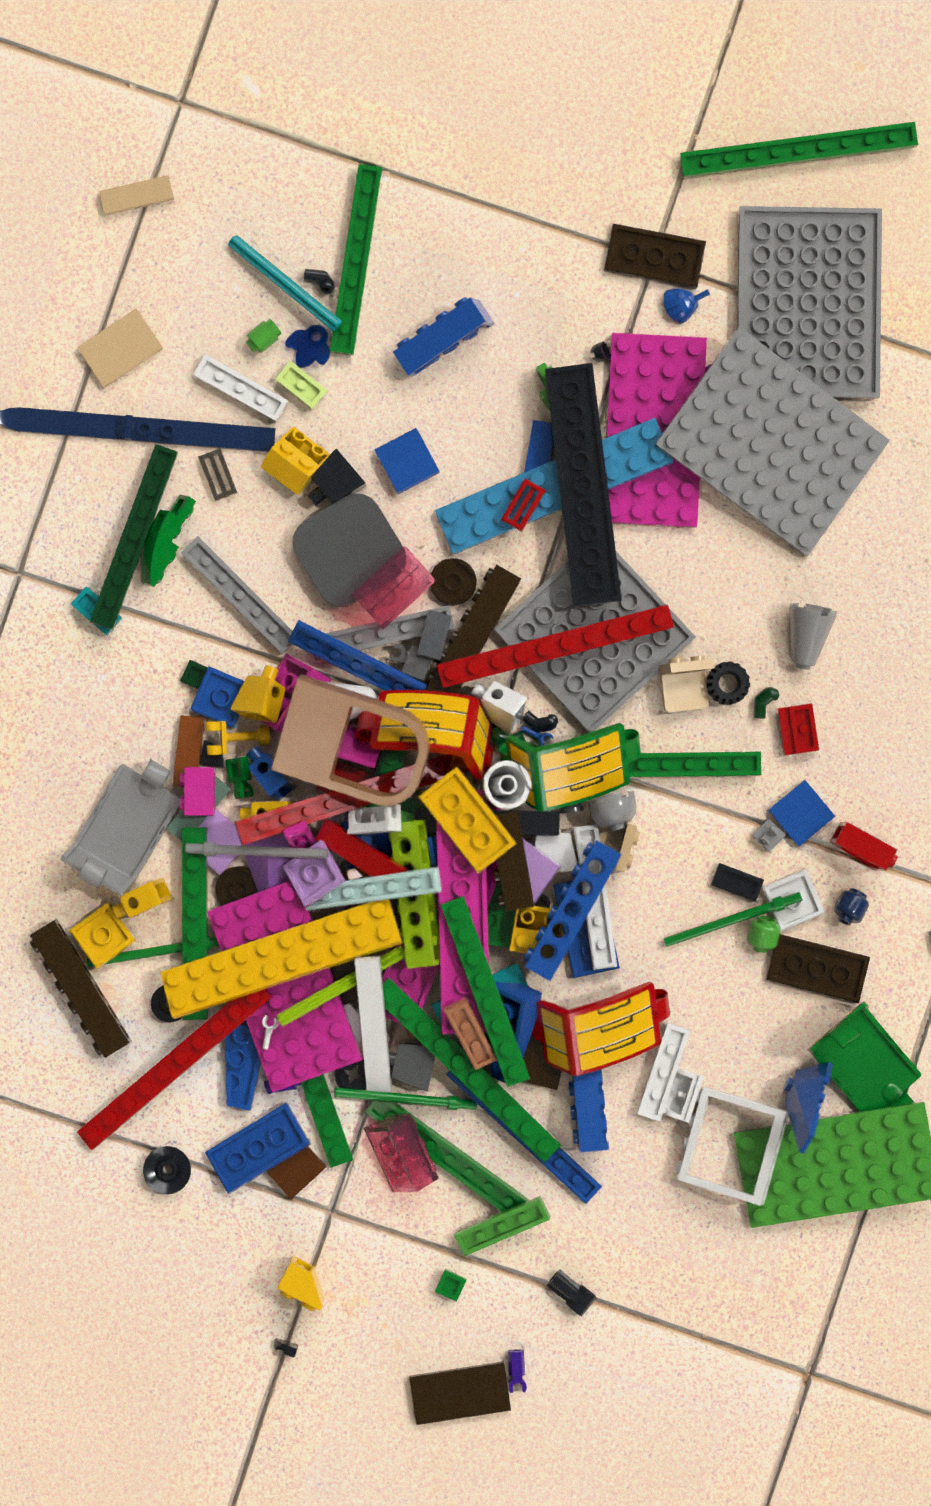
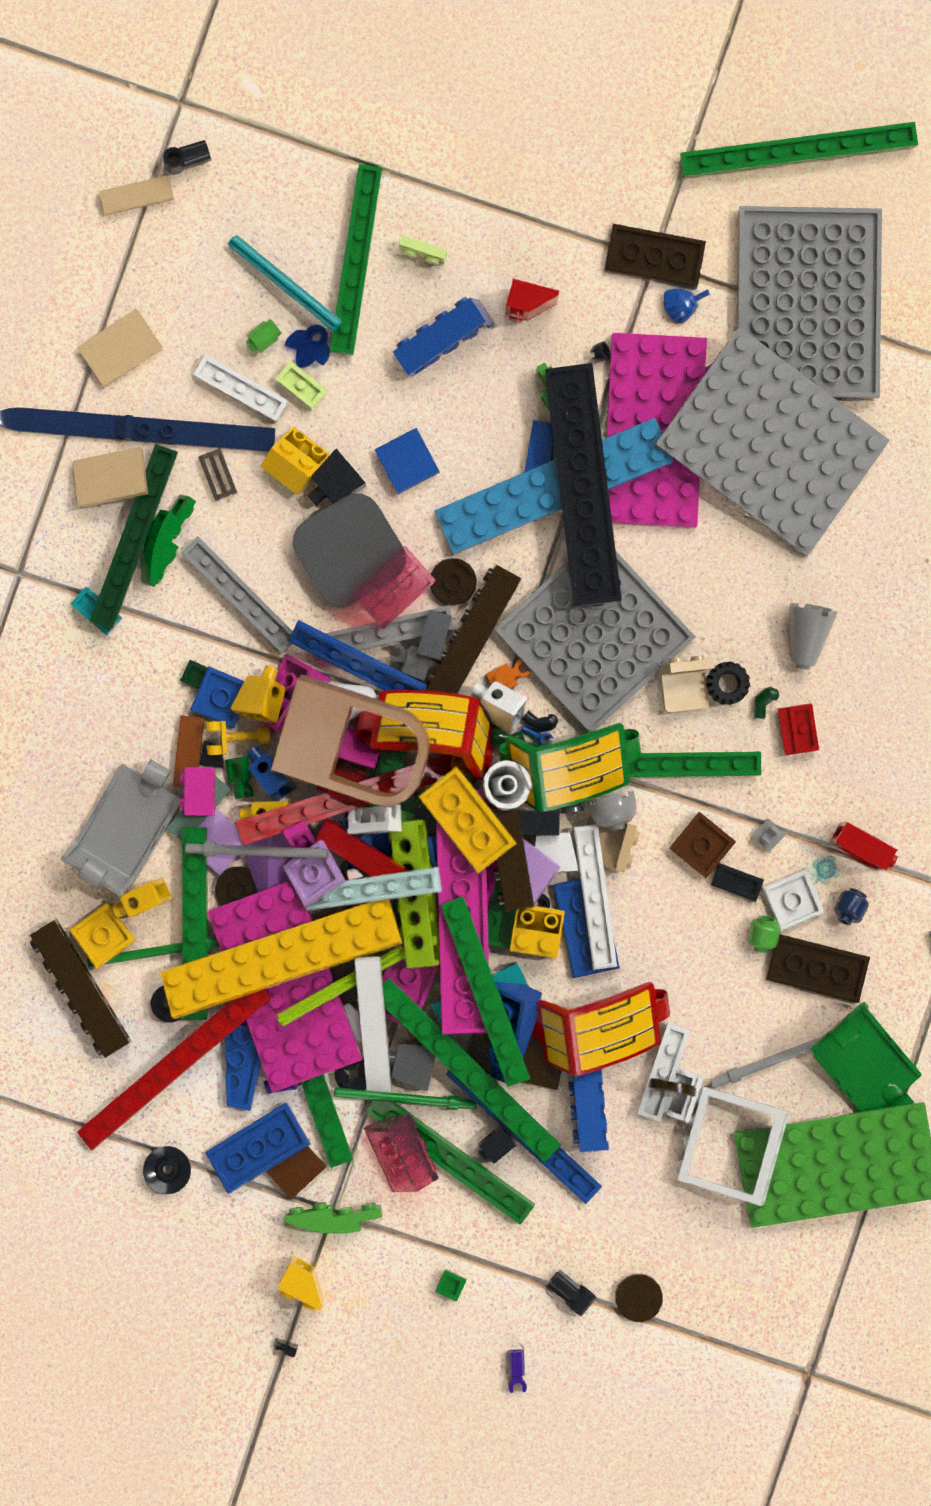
white hand [262,1015,279,1050] -> none
black arm [304,269,335,295] -> none
dark brown tile [409,1361,511,1425] -> none
red plate [437,605,674,688] -> none
nougat tile [444,997,497,1070] -> none
bright green plate [454,1196,551,1256] -> none
red tile [501,479,546,532] -> none
blue brick [523,840,622,981] -> none
green bar [664,892,803,947] -> none
blue tile [768,780,836,847] -> none
blue wedge [783,1062,833,1154] -> none
none -> tan tile [73,447,148,508]
none -> black piece [163,140,212,175]
none -> bright green slope [284,1202,383,1234]
none -> yellowish green plate [399,235,447,265]
none -> black brick [478,1125,516,1164]
none -> orange plate [486,659,531,689]
none -> red slope [505,278,560,323]
none -> dark brown tile [615,1273,663,1322]
none -> dark brown tile [648,1078,696,1097]
none -> reddish brown plate [669,811,736,879]
none -> light grey bar [710,1036,822,1088]
none -> clear light blue plate [813,855,840,882]

